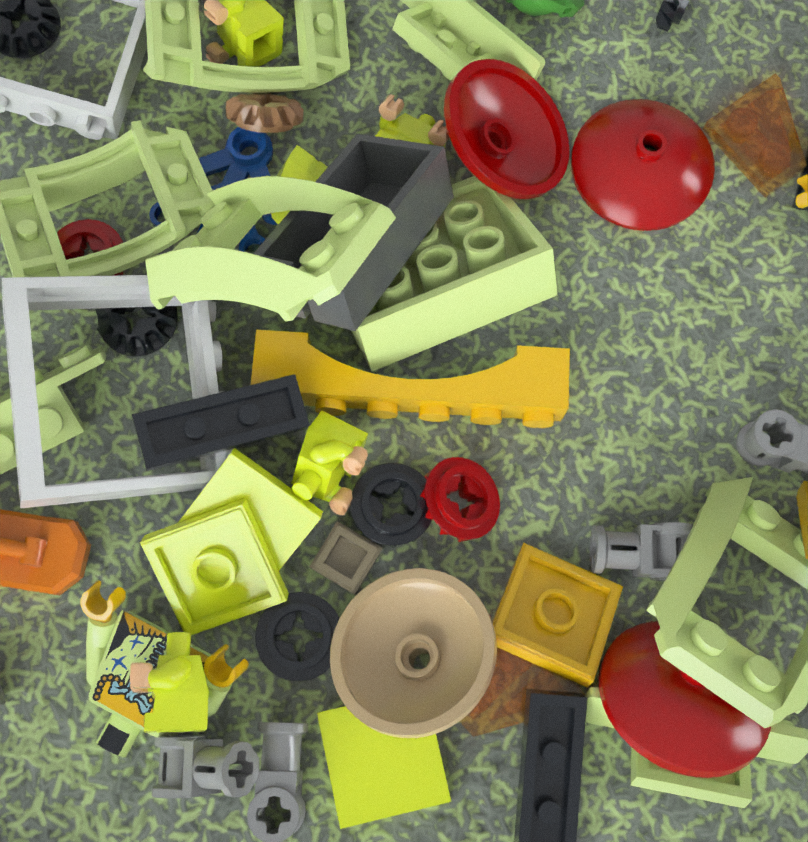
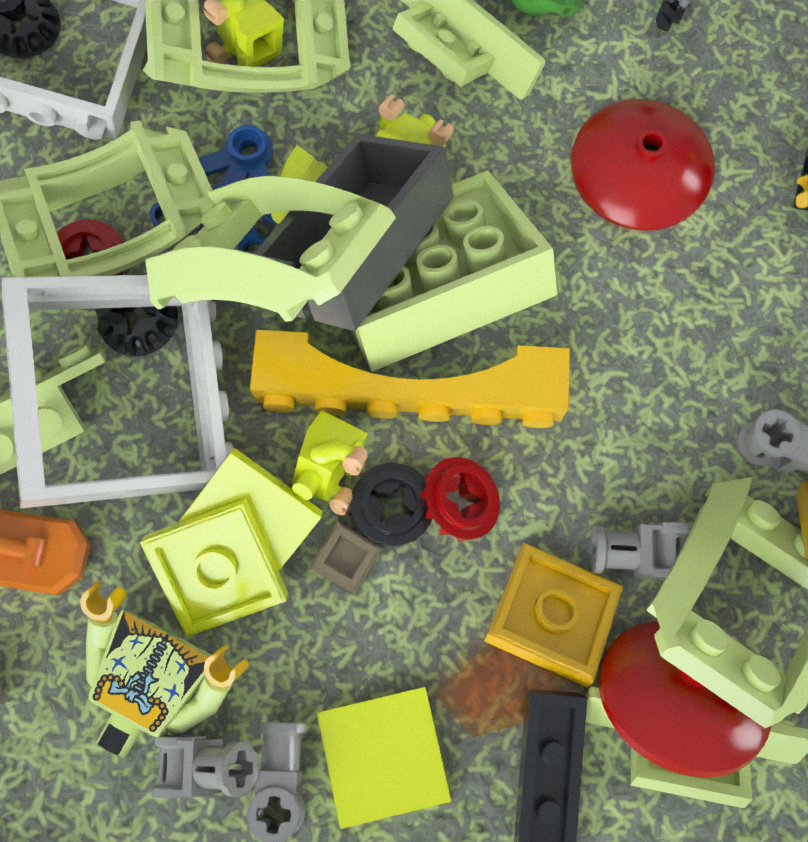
neon yellow piece [130,632,209,733] -> none
black plate [132,374,310,471] -> none
medium nougat gear [226,93,304,133] -> none
black gear [255,592,339,681] -> none
tan dish [330,568,497,738] -> none
red dish [444,59,569,199] -> none
clear orange wing [703,73,807,198] -> none

